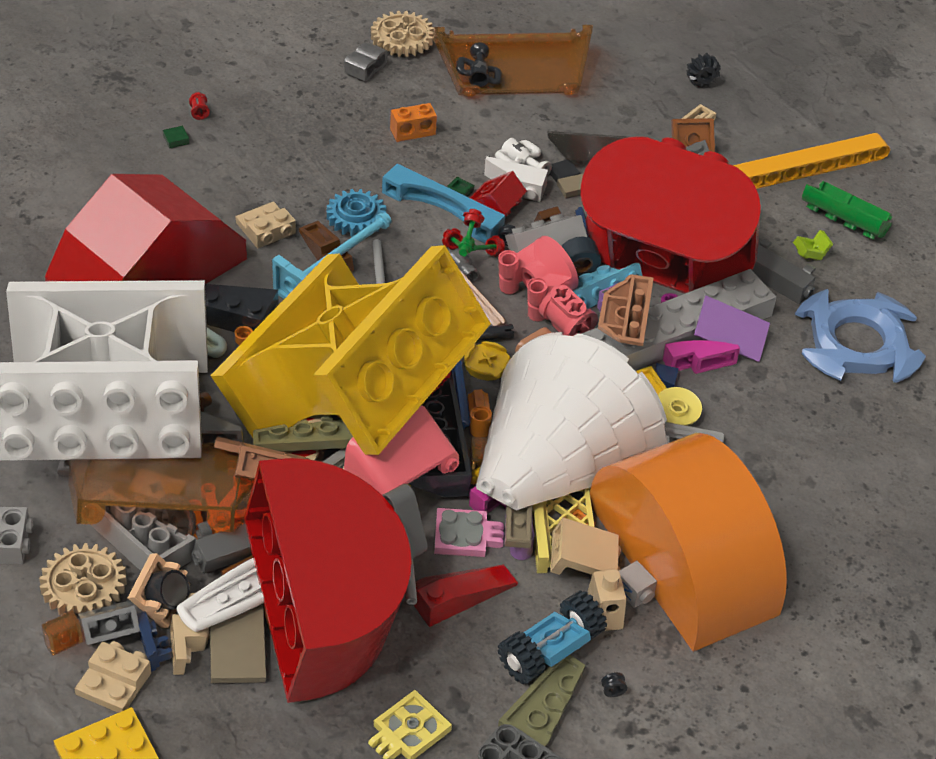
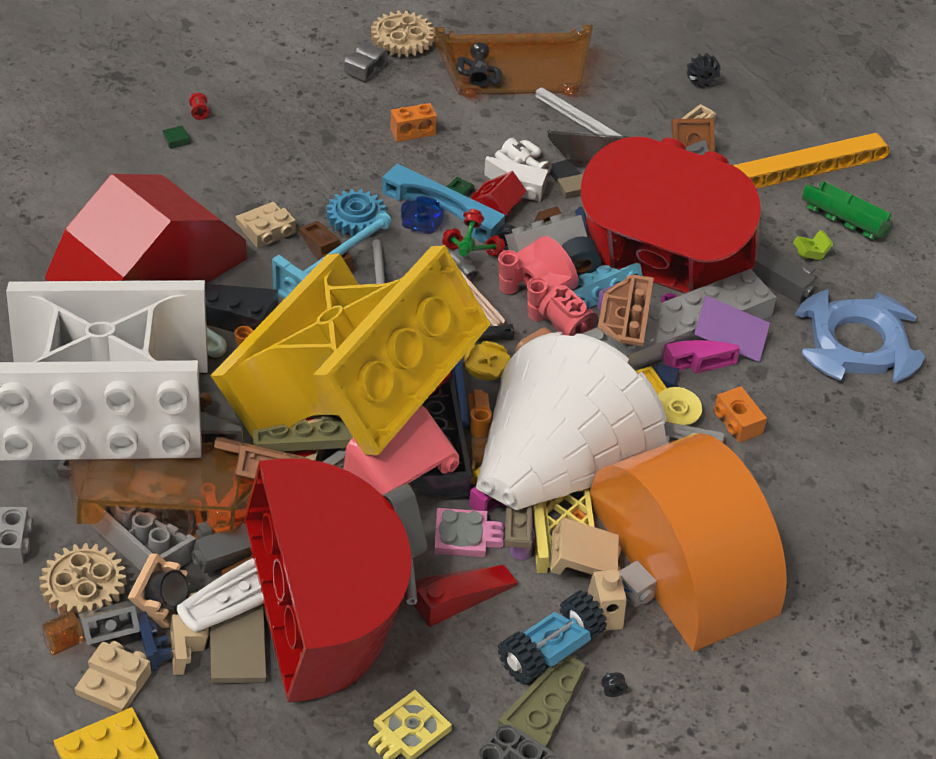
none -> clear blue plate [400,196,444,234]
none -> axle [535,87,625,143]
none -> orange brick [714,386,767,443]

